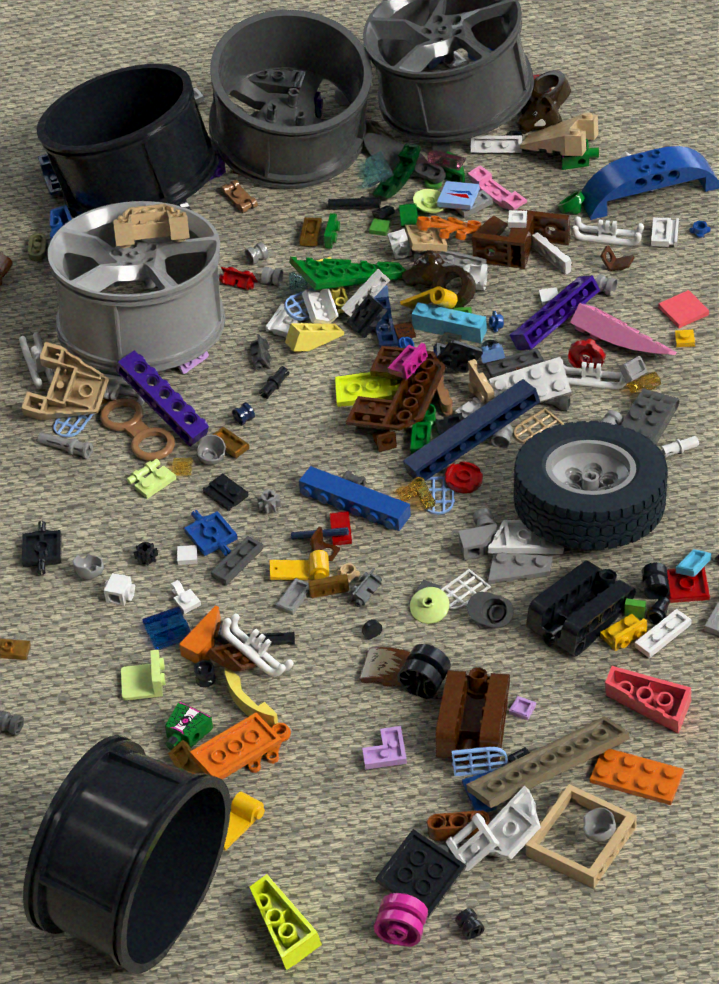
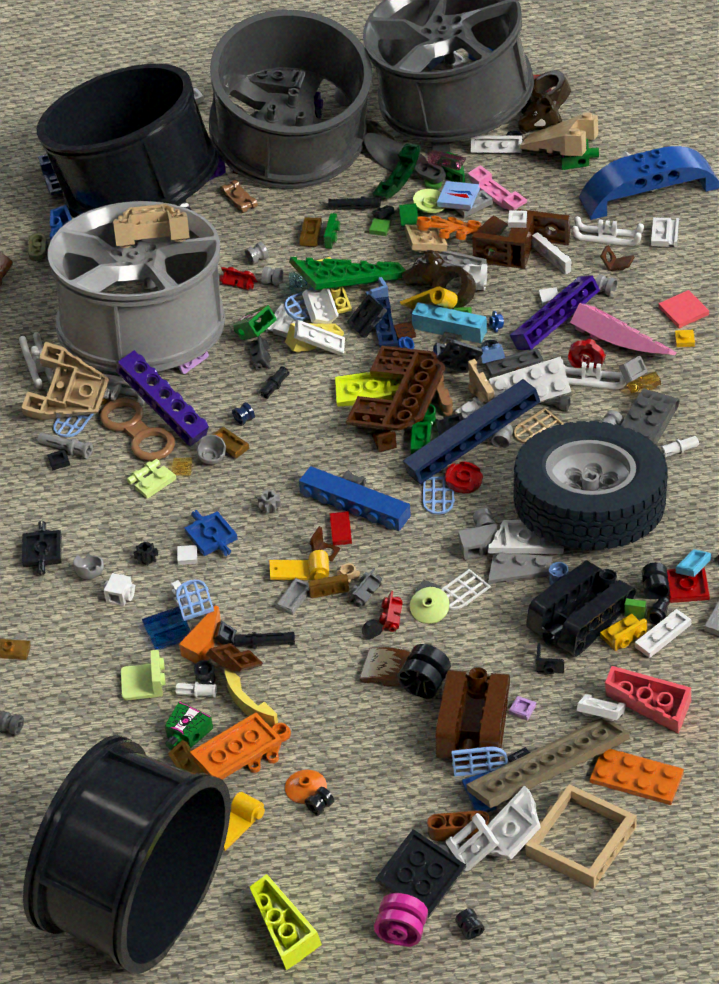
black plate [202,474,249,511] -> none
dark grey plate [211,536,263,585] -> none
white piece [222,614,294,677] -> none
dark blue bar [291,527,349,540] -> none
white plate [341,269,390,317] -> none
clear light blue wing [362,151,394,189] -> none
lavender plate [362,726,407,770] -> none
white brick [388,229,412,259] -> none
dark pink bracket [388,343,428,380] -> none
clear yellow bar [396,477,436,510] -> none
dark grey piece [467,592,514,628] -> none
green piece [557,190,585,215] -> none
light grey hair [583,808,616,842] -> none
blue plate [689,221,711,238] -> none
none -> black tile [47,449,70,471]
none -> white axle [175,682,217,698]
none -> light blue window [176,580,214,621]
none -> green torso [233,305,277,340]
none -> orange dish [285,770,327,804]
none -> white tile [294,320,345,355]
none -> black wheel [305,786,334,816]
none -> red hinge [379,590,403,632]
none -> black bracket [536,643,564,674]
none -> medium blue wheel [549,562,569,585]
none -> white plate [577,694,626,721]

